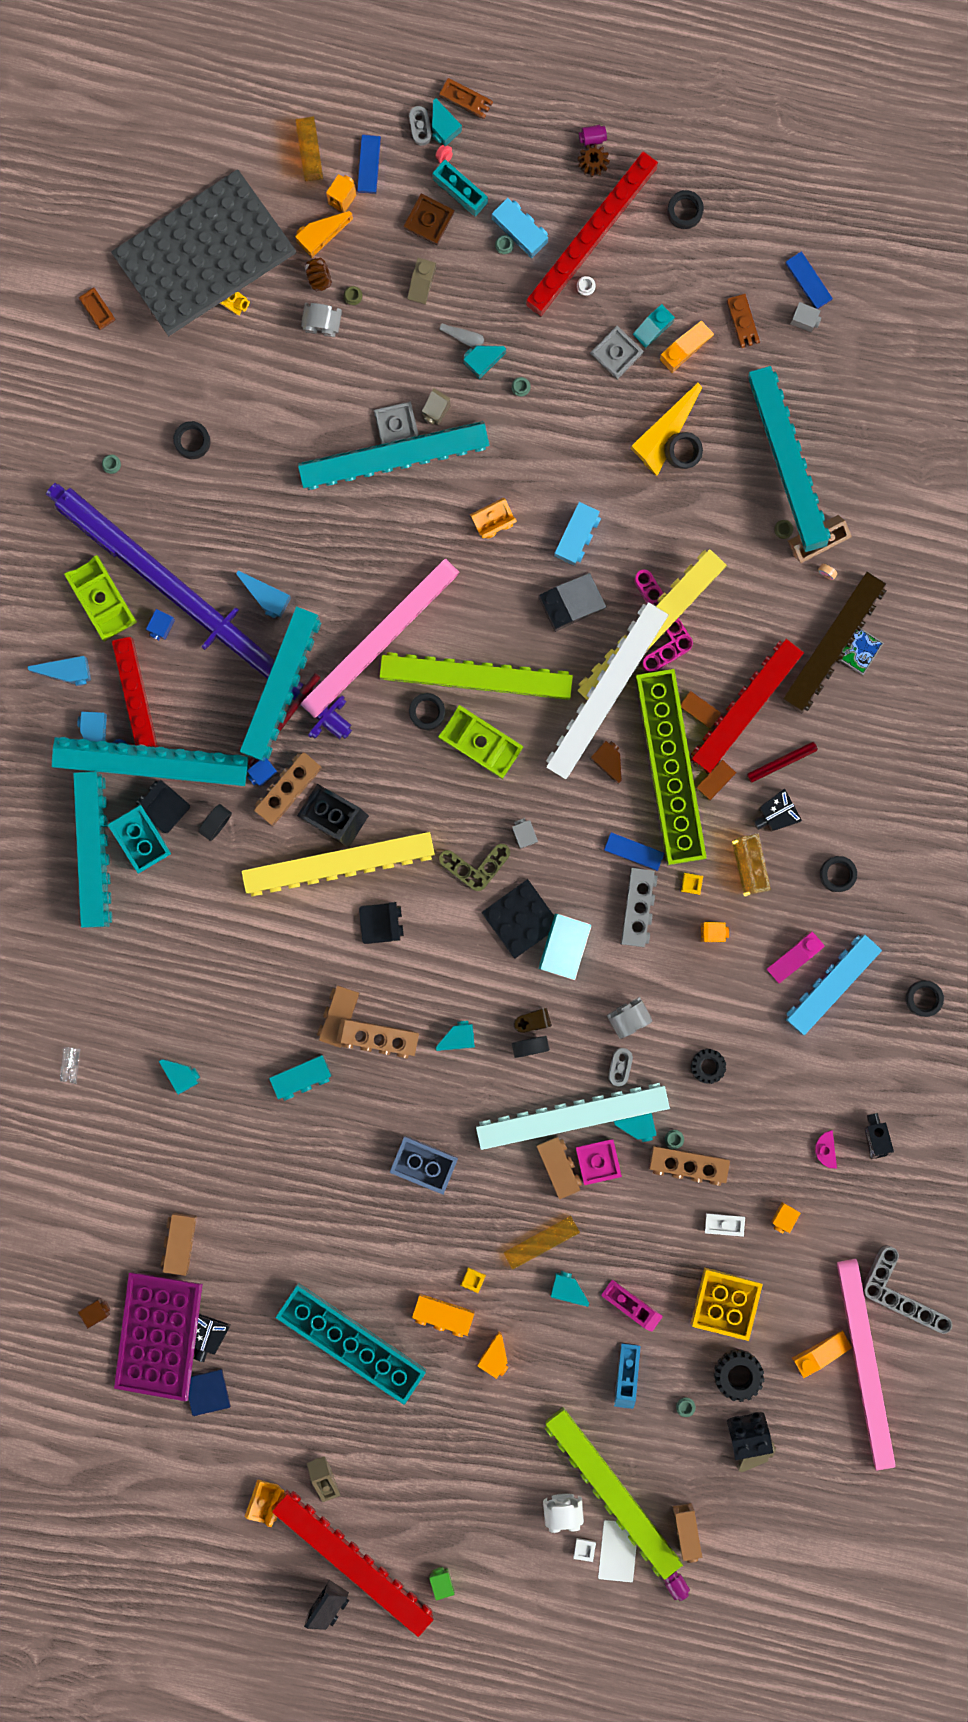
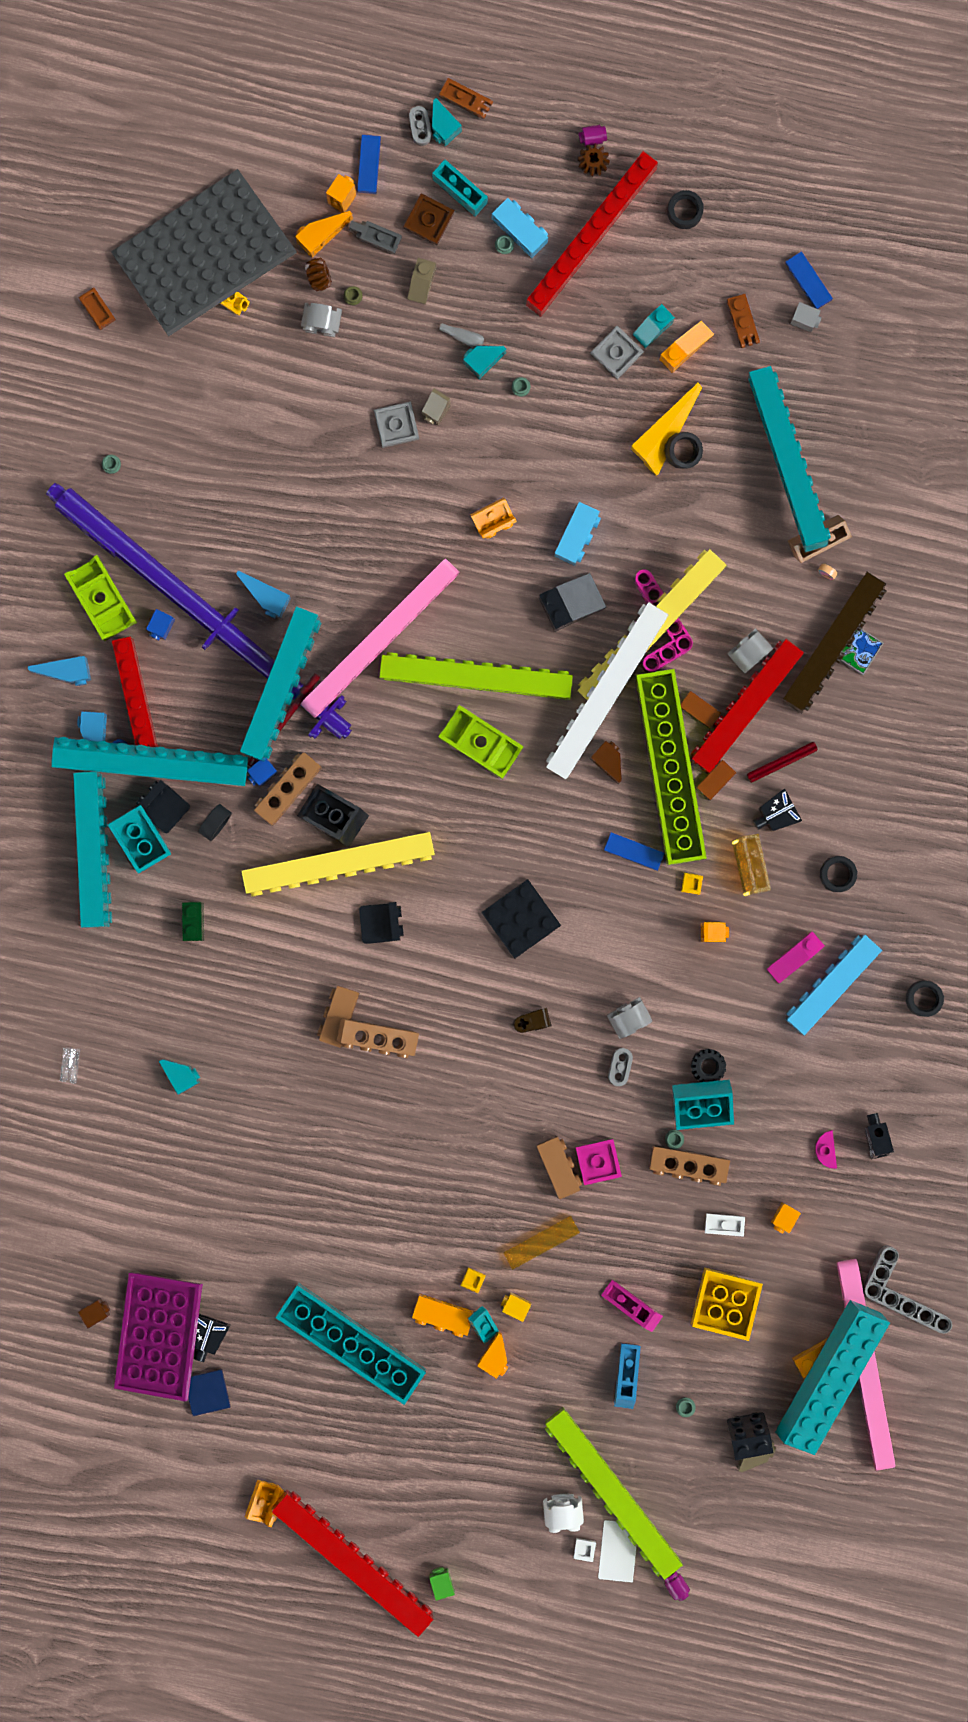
medium nougat brick [161,1213,197,1276] -> none
black tyre [173,421,211,459] -> none
teal brick [269,1055,332,1101] -> none
clear yellow brick [295,116,324,182] -> none
teal brick [298,421,490,490] -> none
black slope [304,1579,349,1630] -> none
dark tan slope [307,1456,341,1502] -> none
sand blue brick [390,1136,458,1195] -> none
black tyre [409,693,445,730] -> none
coral plate [435,145,453,163] -> none
teal slope [436,1021,475,1051] -> none
olive beam [439,844,510,891] -> none
light aqua brick [476,1083,670,1150] -> none
light grey brick [512,818,538,849] -> none
black tyre [512,1036,550,1058] -> none
tile [538,914,591,980] -> none
teal slope [550,1271,589,1307] -> none
white plate [577,276,596,296] -> none
teal slope [613,1113,657,1142] -> none
light grey brick [621,868,658,947] -> none
medium nougat brick [672,1503,702,1563] -> none
black tyre [714,1350,765,1402] -> none
olive plate [774,520,794,539] -> none
none -> dark green brick [182,902,204,941]
none -> dark grey hinge [349,221,402,255]
none -> teal plate [468,1306,499,1344]
none -> yellow brick [501,1292,532,1322]
none -> teal brick [672,1080,734,1130]
none -> light grey brick [727,628,773,673]
none -> teal brick [775,1300,890,1455]

